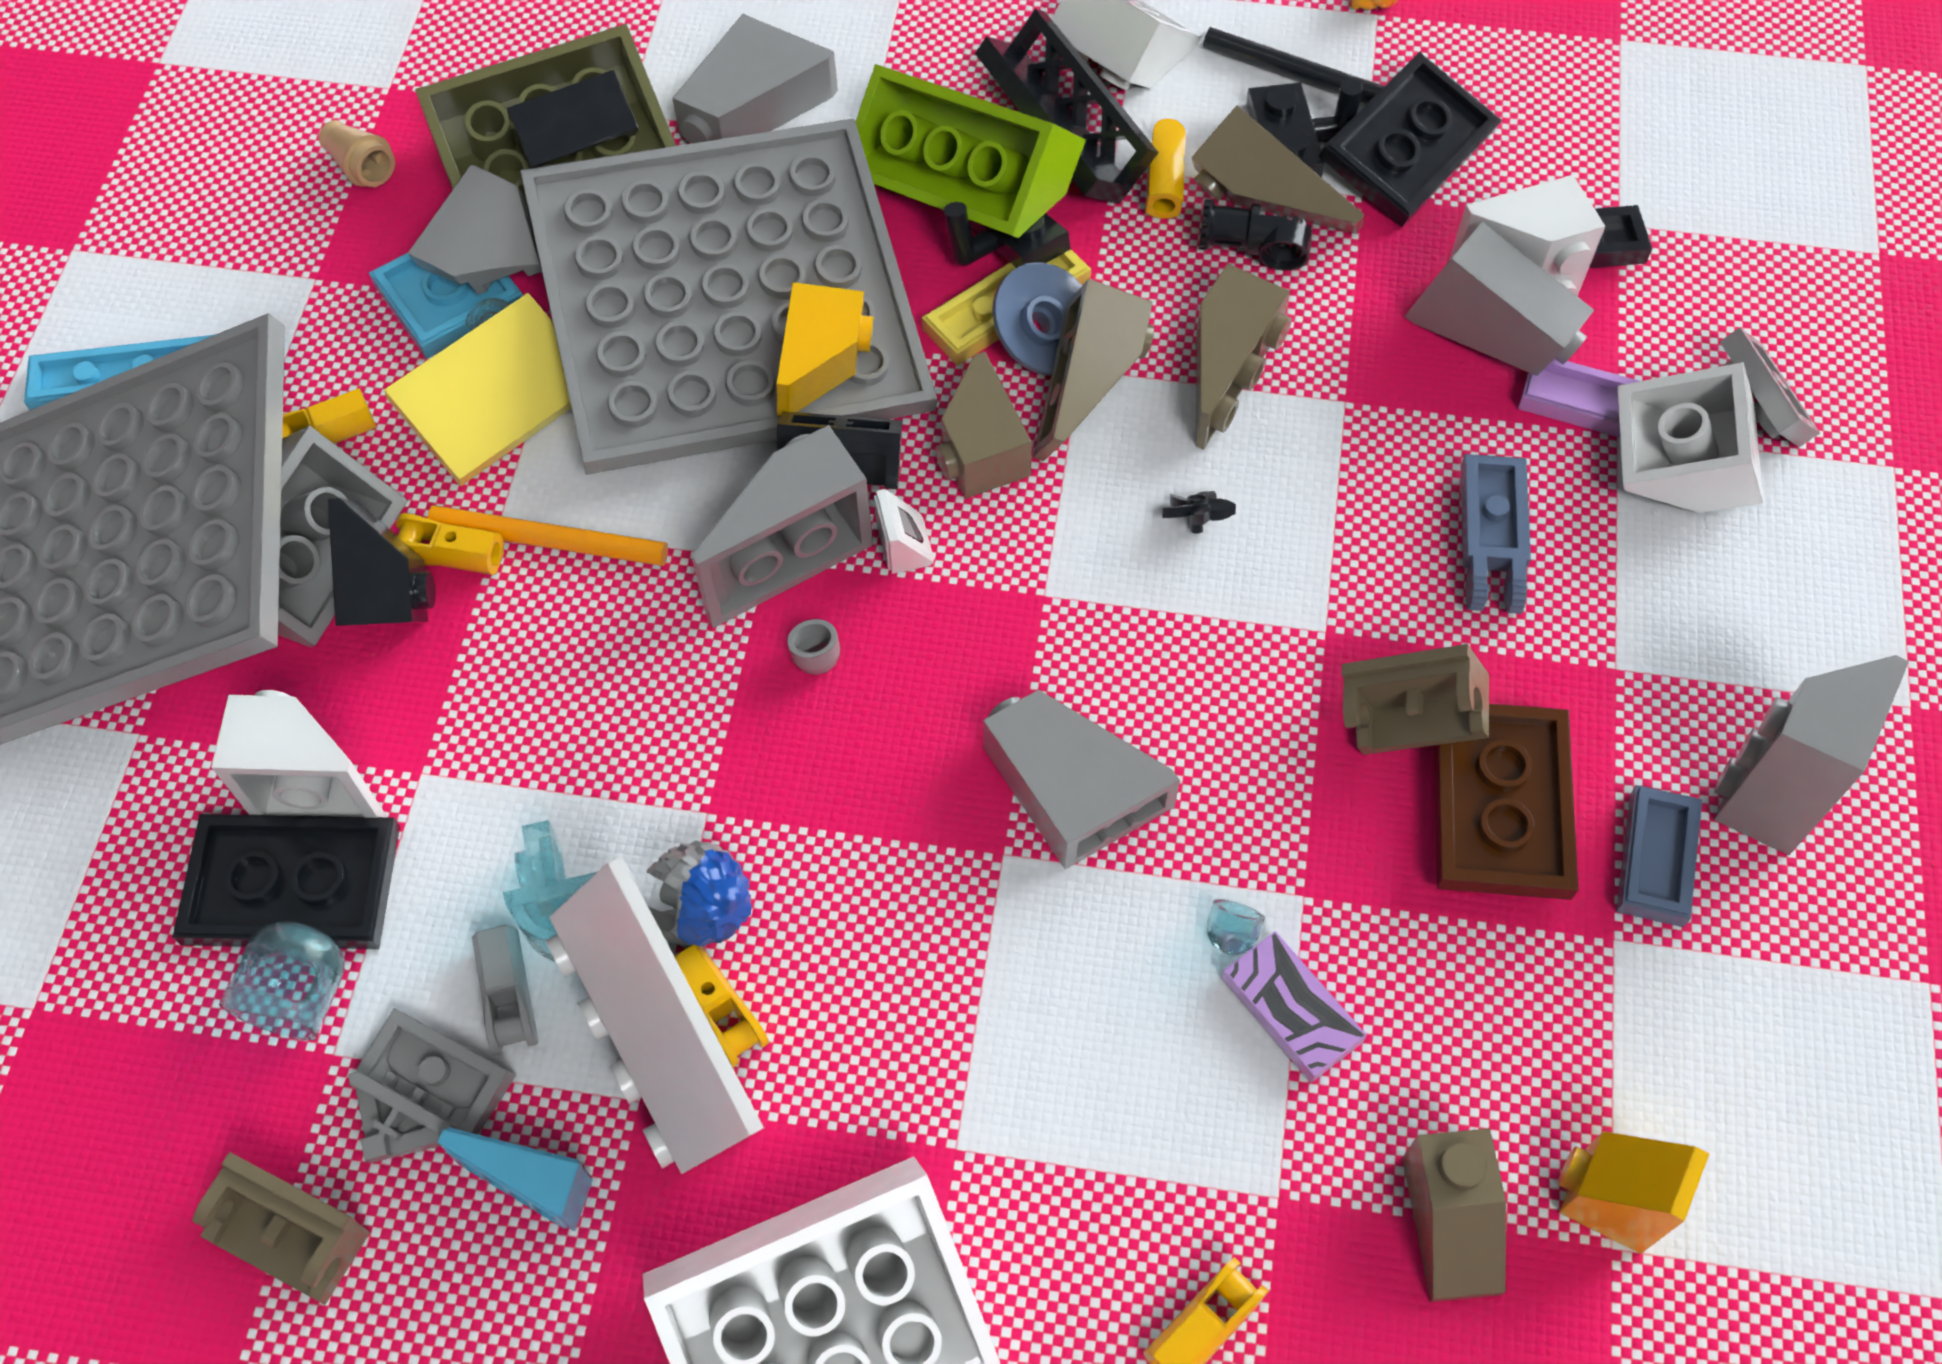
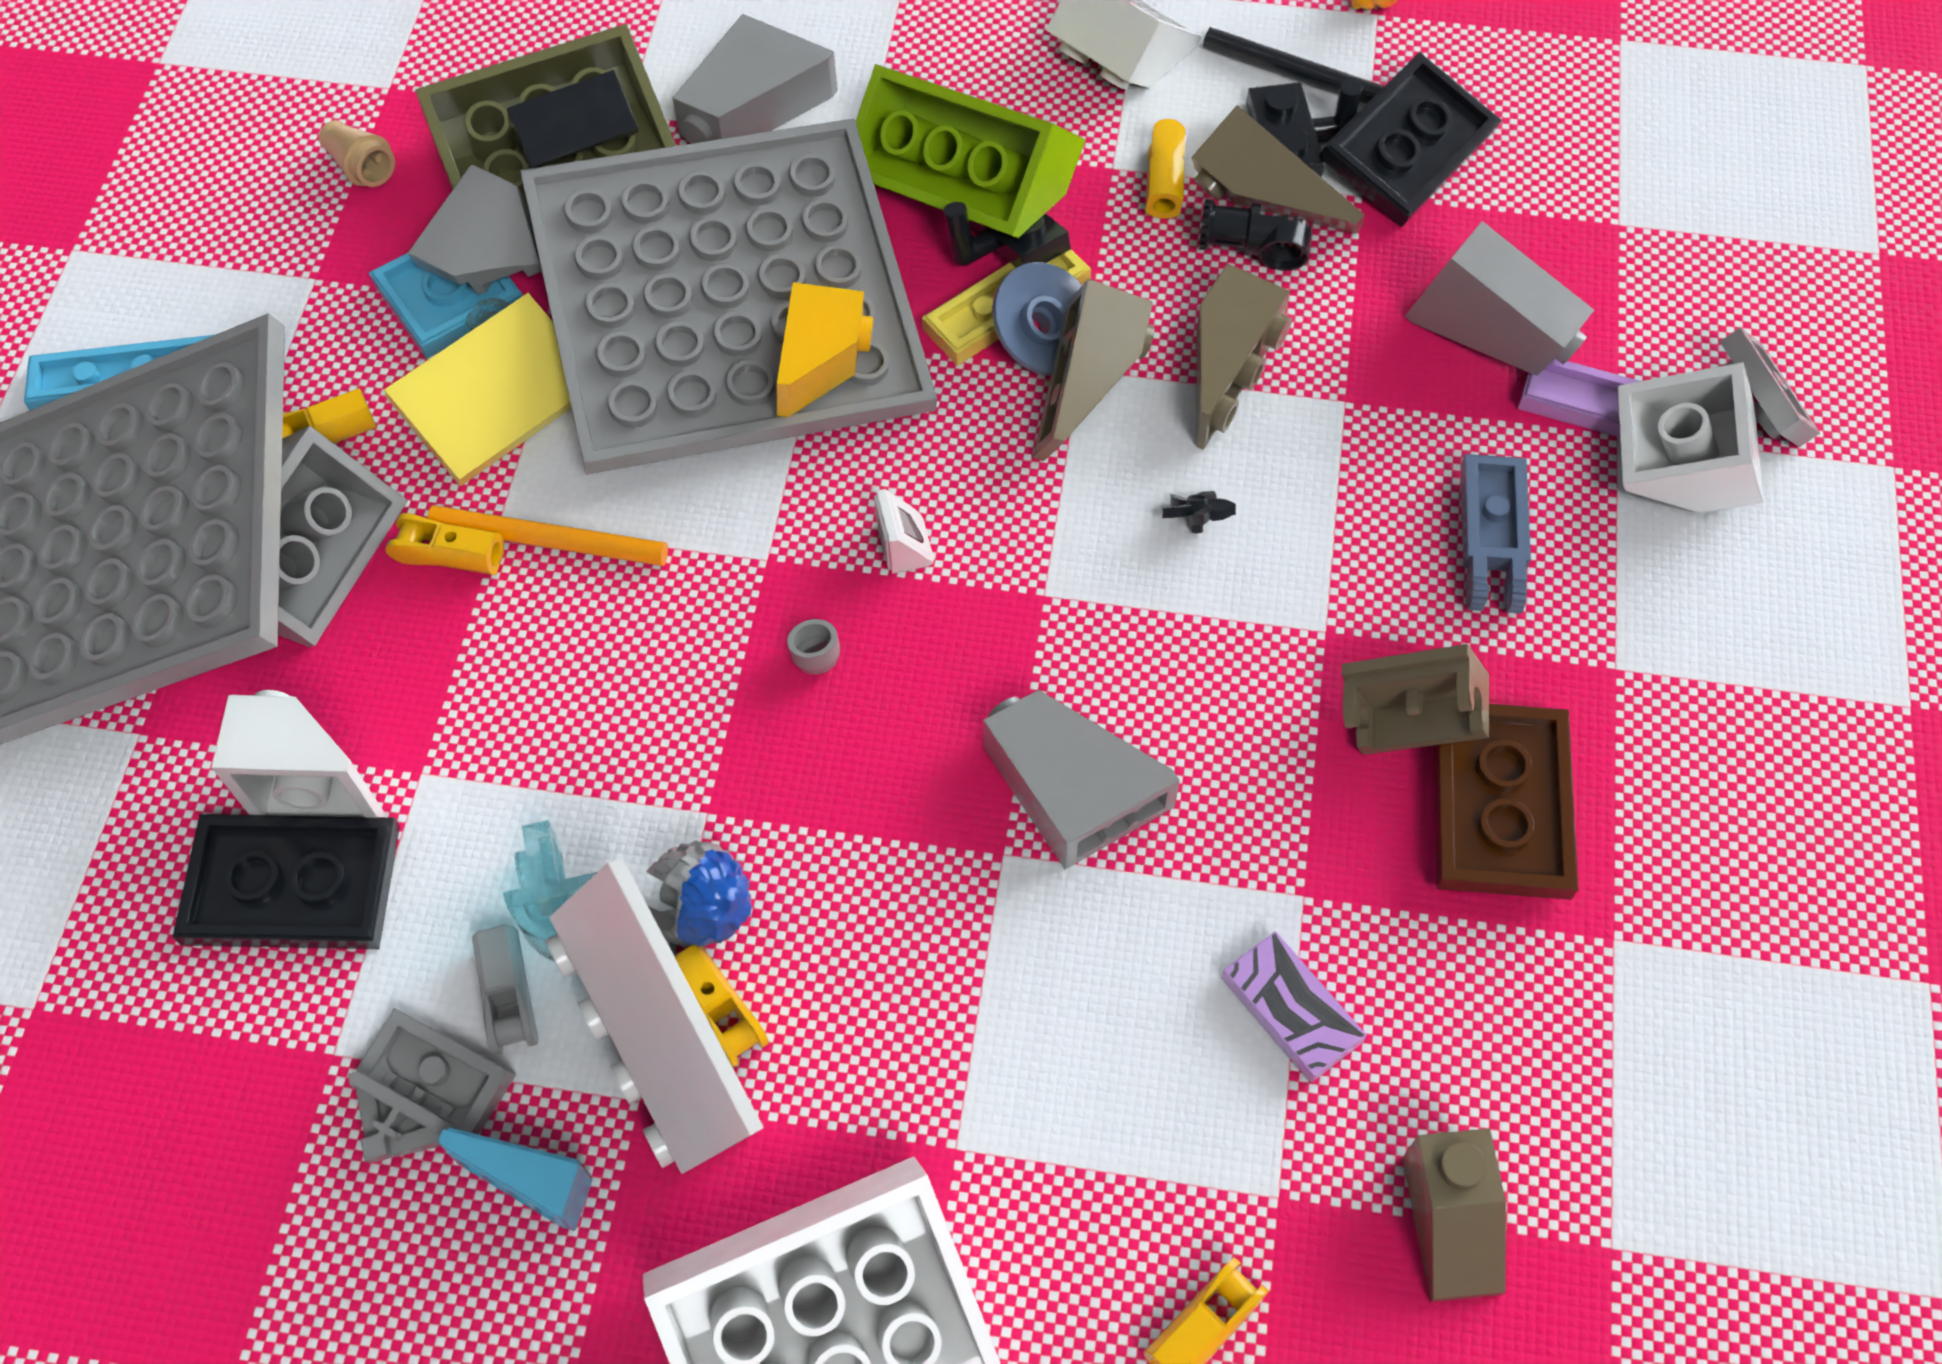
dark tan hinge [192,1152,370,1305] -> none
clear light blue helmet [219,921,345,1040] -> none
black slope [328,498,435,626] -> none
light grey slope [691,425,873,628] -> none
black hinge [777,411,903,489] -> none
dark tan slope [935,352,1032,499] -> none
black fence [975,9,1159,204] -> none
clear light blue hinge [1206,899,1265,956] -> none
white slope [1449,175,1606,296] -> none
yellow slope [1558,1131,1710,1254] -> none
black plate [1590,205,1653,268] -> none
sand blue tile [1616,785,1702,927] -> none
light grey slope [1714,655,1909,855] -> none

